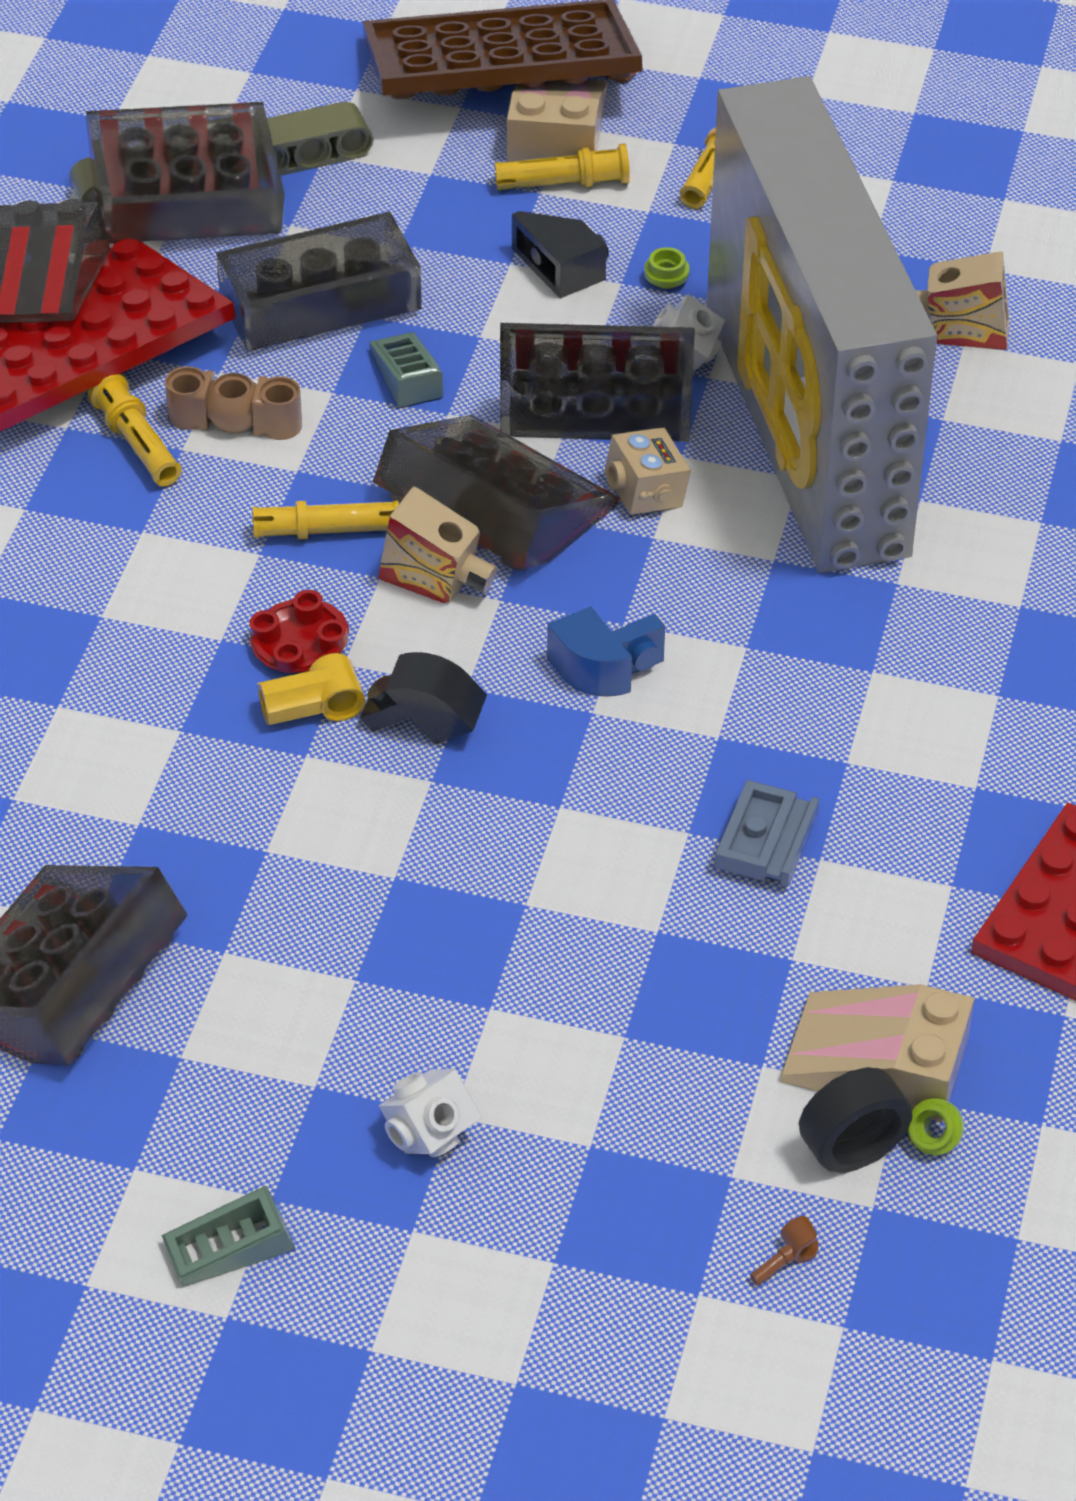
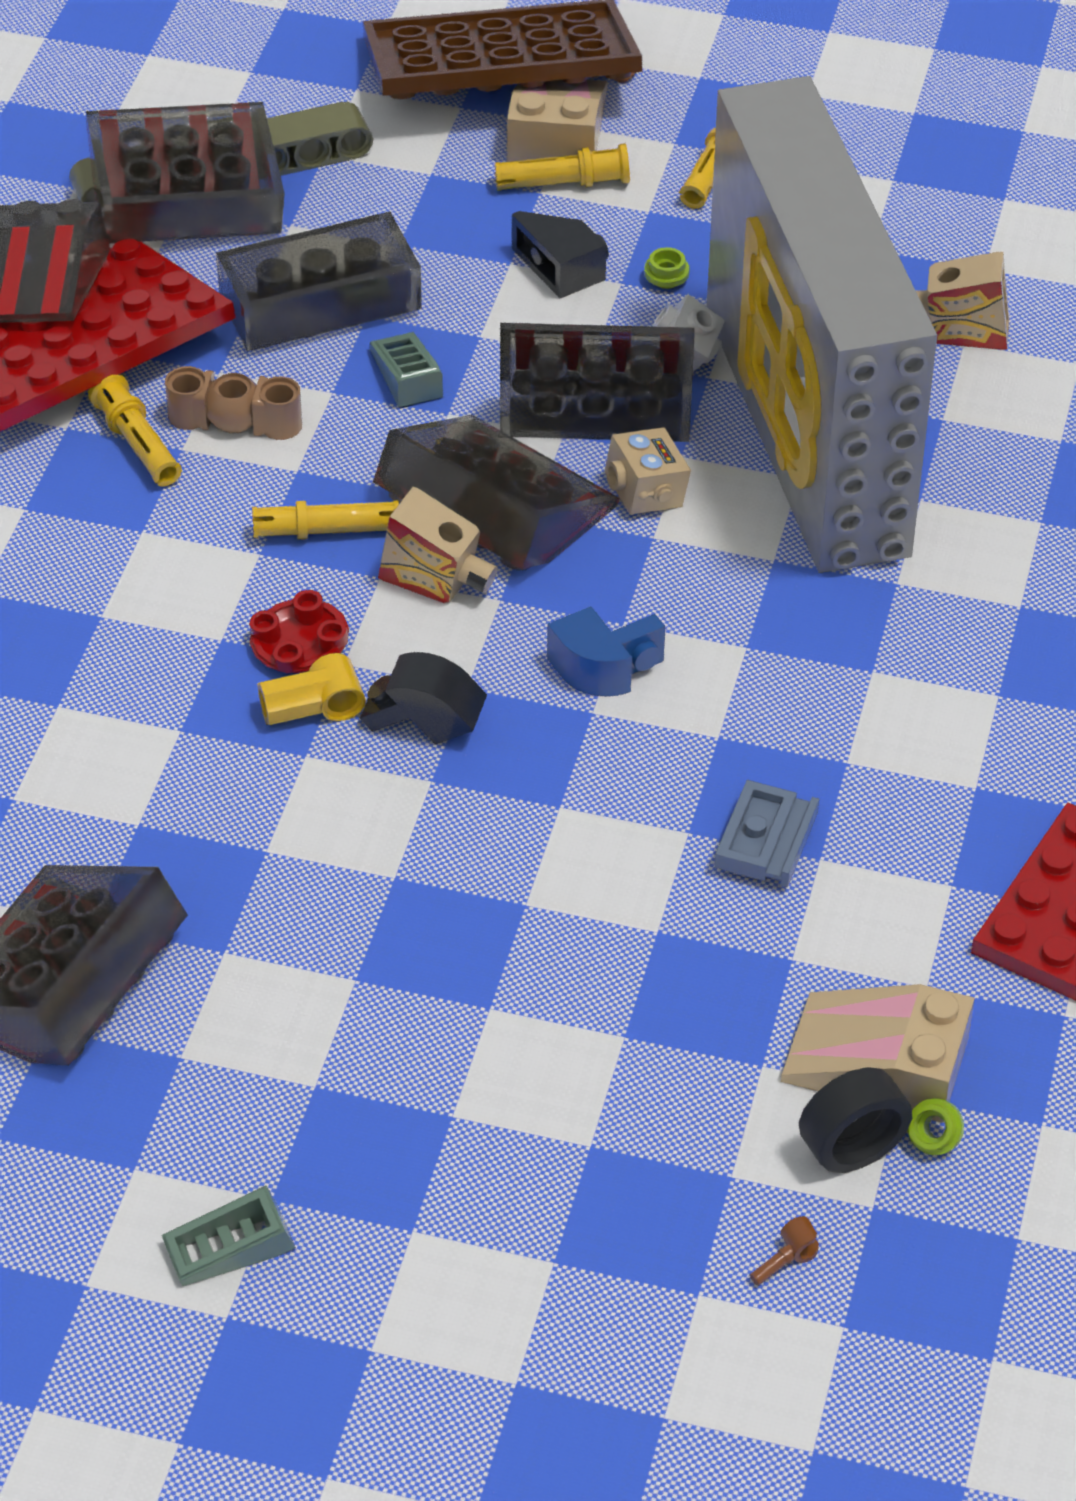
white brick [379,1069,482,1157] -> none

